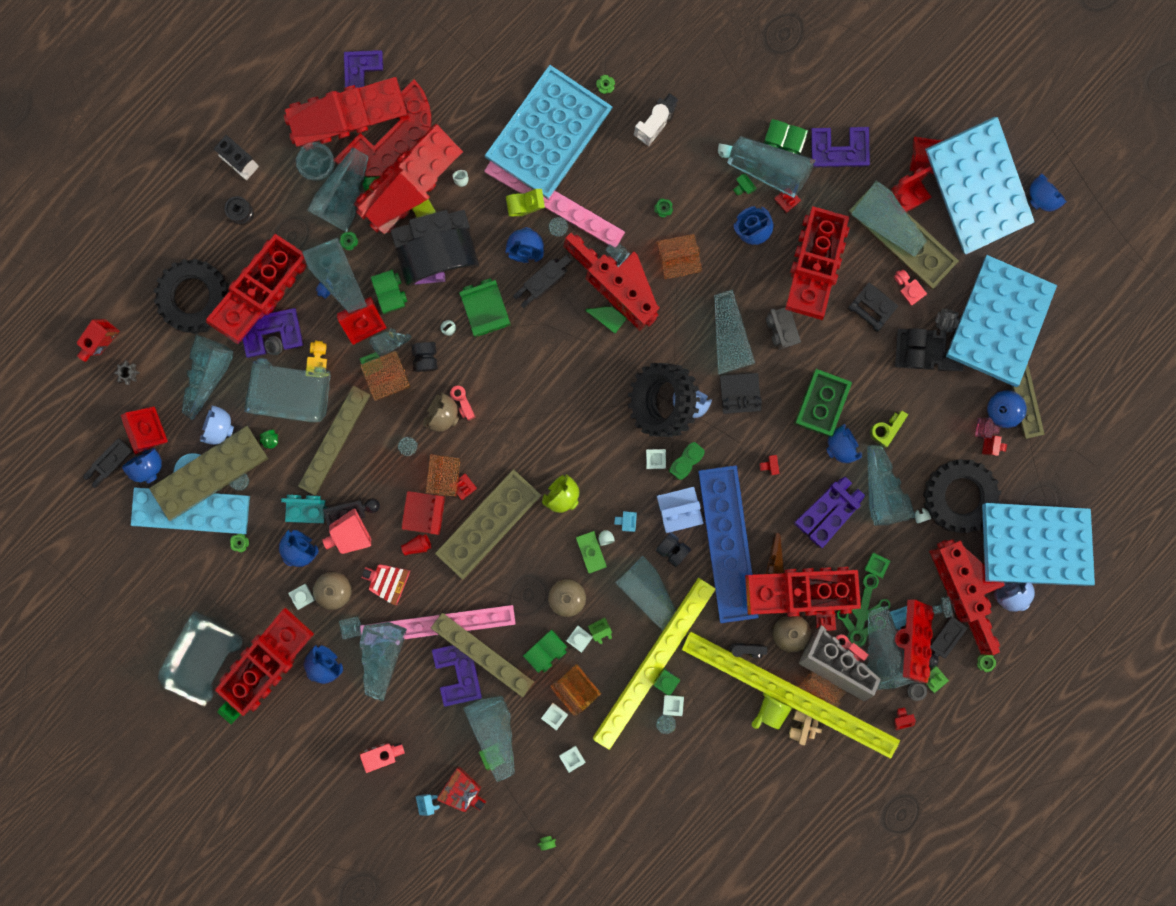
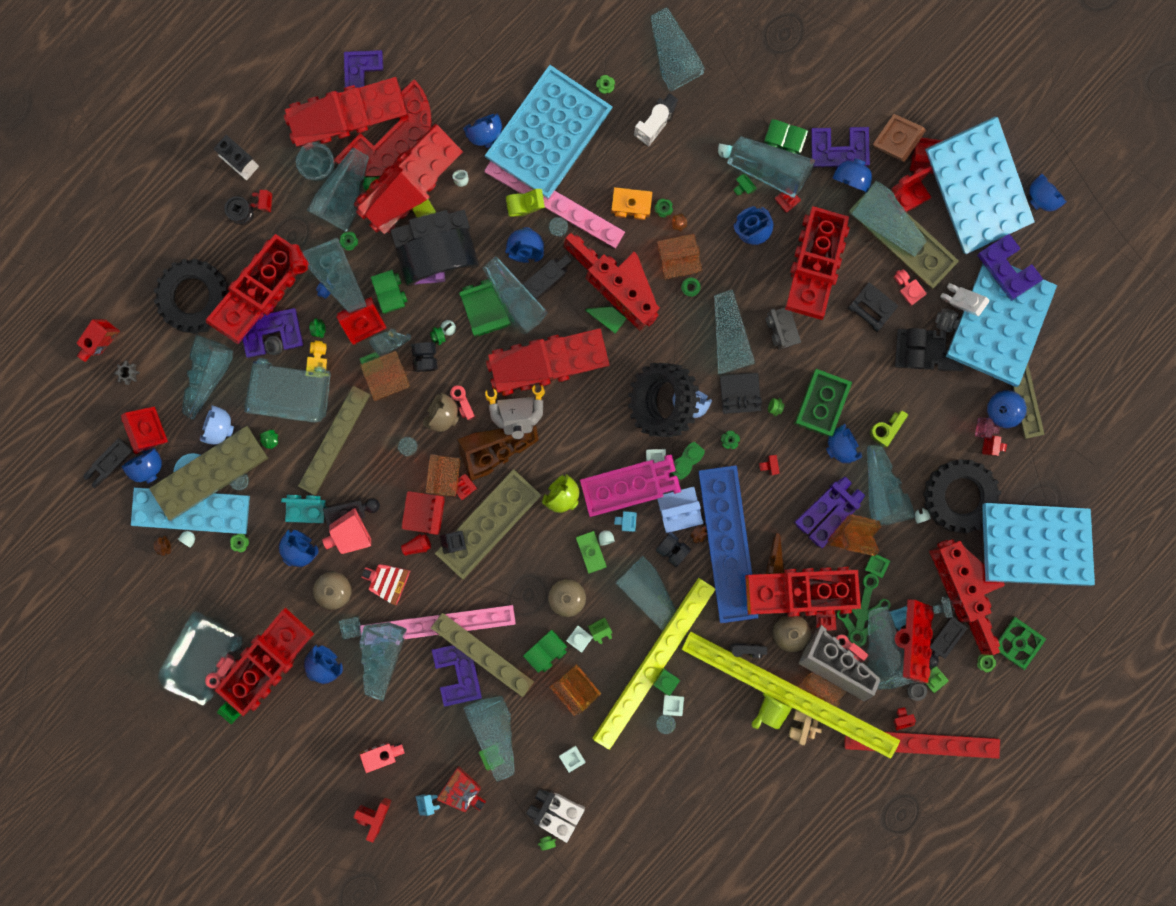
light aqua plate [288,584,315,610] -> none
light aqua plate [541,703,568,730] -> none
clear light blue tile [605,243,630,267] -> none
light blue cylinder [994,582,1035,611] -> none
none -> reddish brown plate [154,536,171,556]
none -> light aqua hinge [178,531,195,548]
none -> coral plate [205,654,234,688]
none -> red tile [251,190,272,212]
none -> red cone [288,244,309,274]
none -> green plate [309,318,326,338]
none -> red bracket [353,798,392,843]
none -> green plate [430,327,445,346]
none -> black slope [440,531,466,554]
none -> reddish brown wedge [457,425,539,481]
none -> blue cylinder [463,113,502,148]
none -> clear light blue wedge [483,256,548,334]
none -> light grey torso [485,385,545,439]
none -> red wedge [486,328,610,396]
none -> white hips [526,789,585,843]
none -> dark pink hinge [580,455,681,517]
none -> light orange brick [612,187,652,220]
none -> clear light blue wedge [651,7,705,92]
none -> clear orange plate [672,213,687,232]
none -> green plate [681,278,700,297]
none -> reddish brown plate [690,525,708,544]
none -> green plate [721,431,740,449]
none -> bright green plate [768,398,784,416]
none -> clear orange bracket [828,514,882,556]
none -> blue cylinder [832,158,872,192]
none -> red plate [844,731,1000,759]
none -> nougat plate [873,114,926,162]
none -> white hinge [940,284,990,317]
none -> dark purple plate [977,234,1043,301]
none -> green piece [998,616,1046,670]

